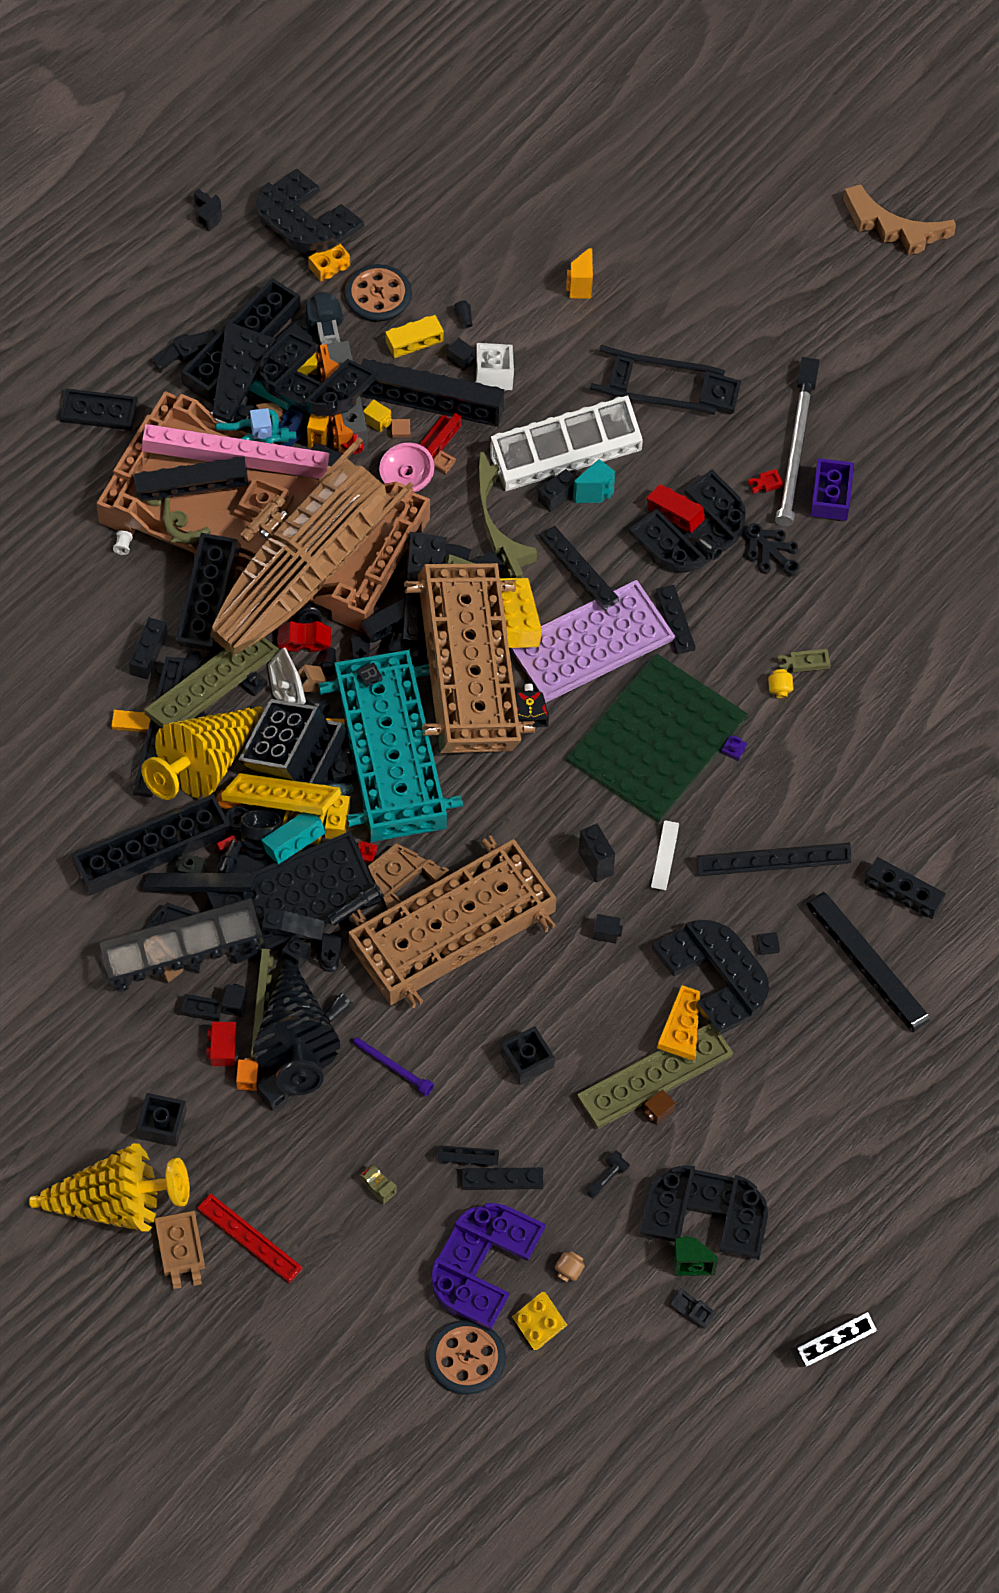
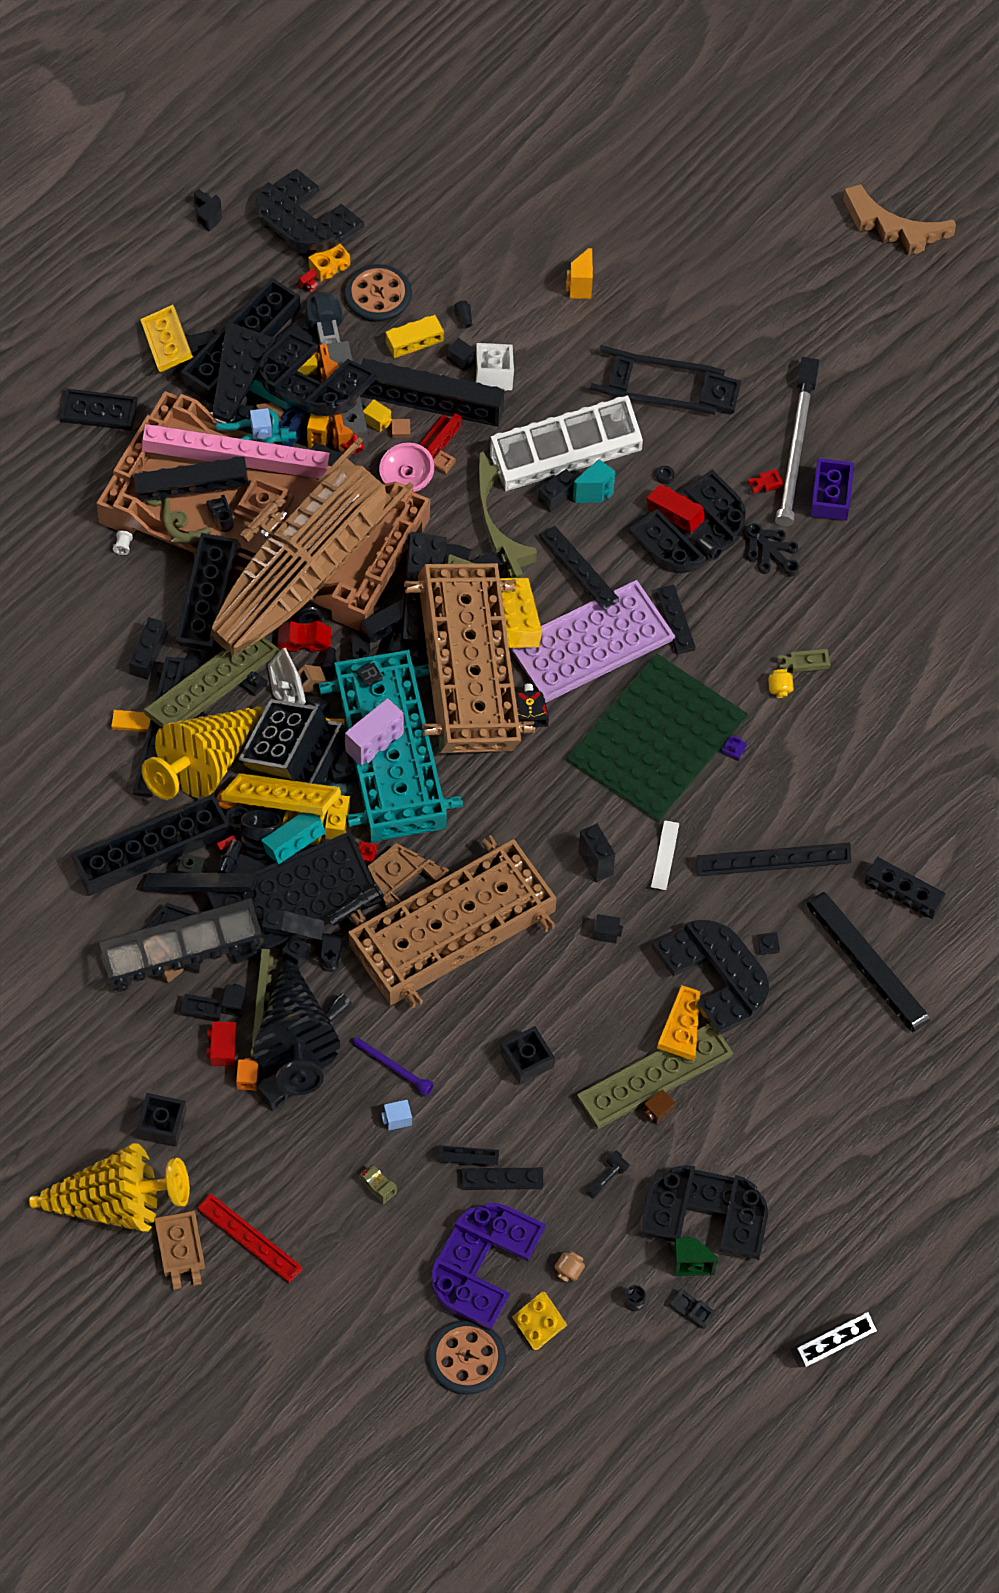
none -> yellow plate [140,305,193,372]
none -> black piece [206,495,234,532]
none -> red tile [296,269,318,293]
none -> lavender brick [345,698,404,766]
none -> light blue brick [381,1100,412,1130]
none -> black wheel [625,1285,646,1311]
none -> black tile [656,466,675,484]

